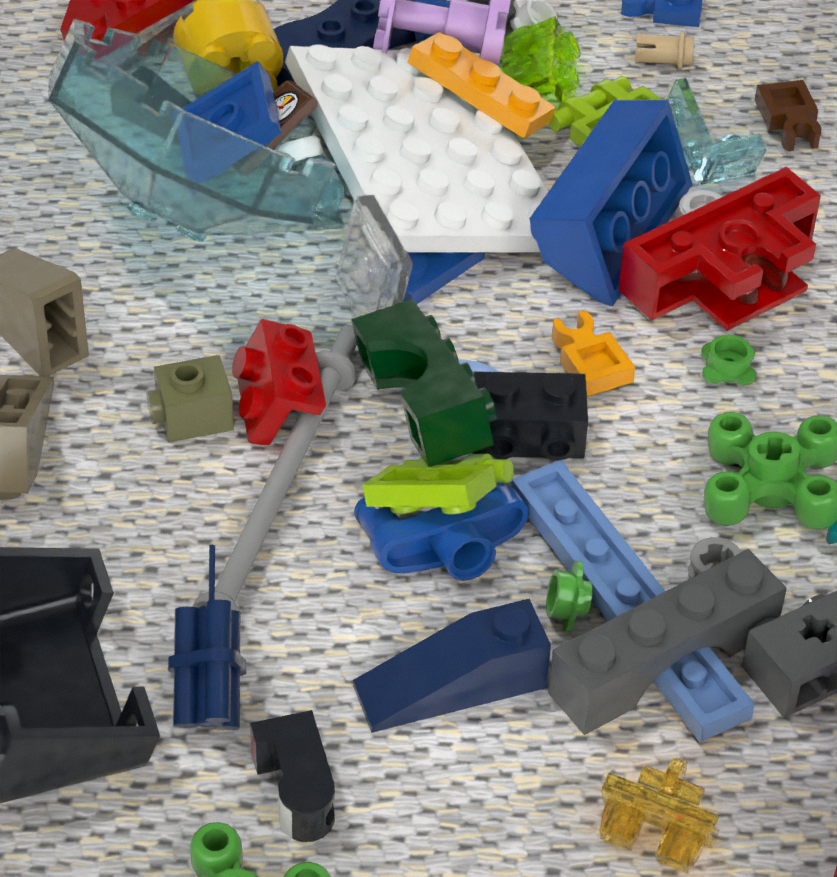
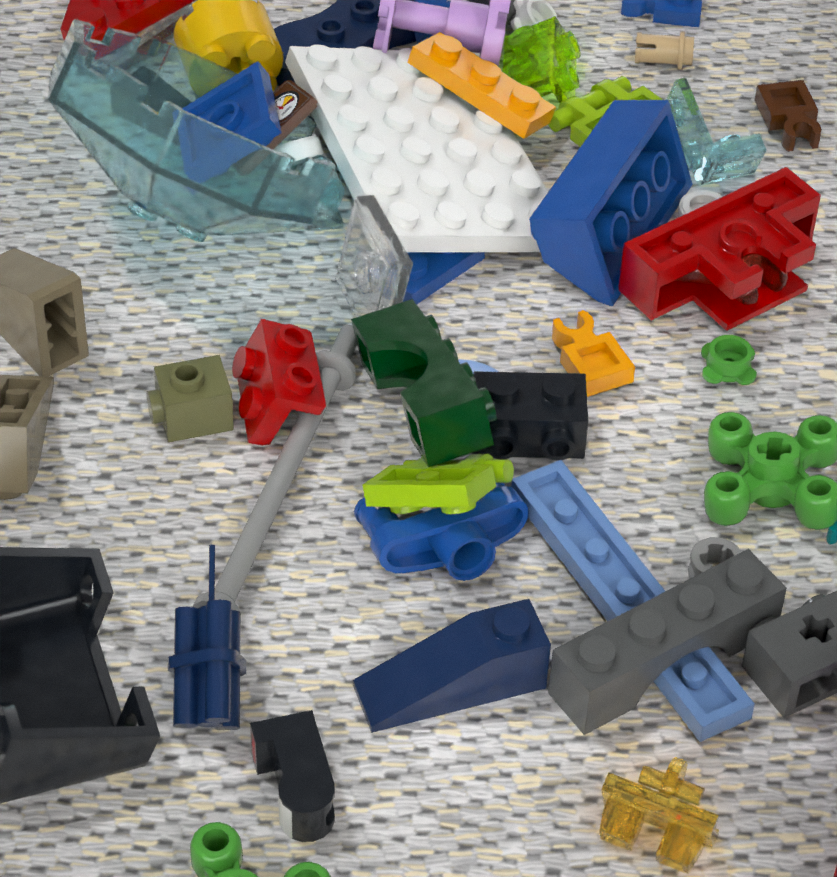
bright green plate [546,561,592,633] -> none

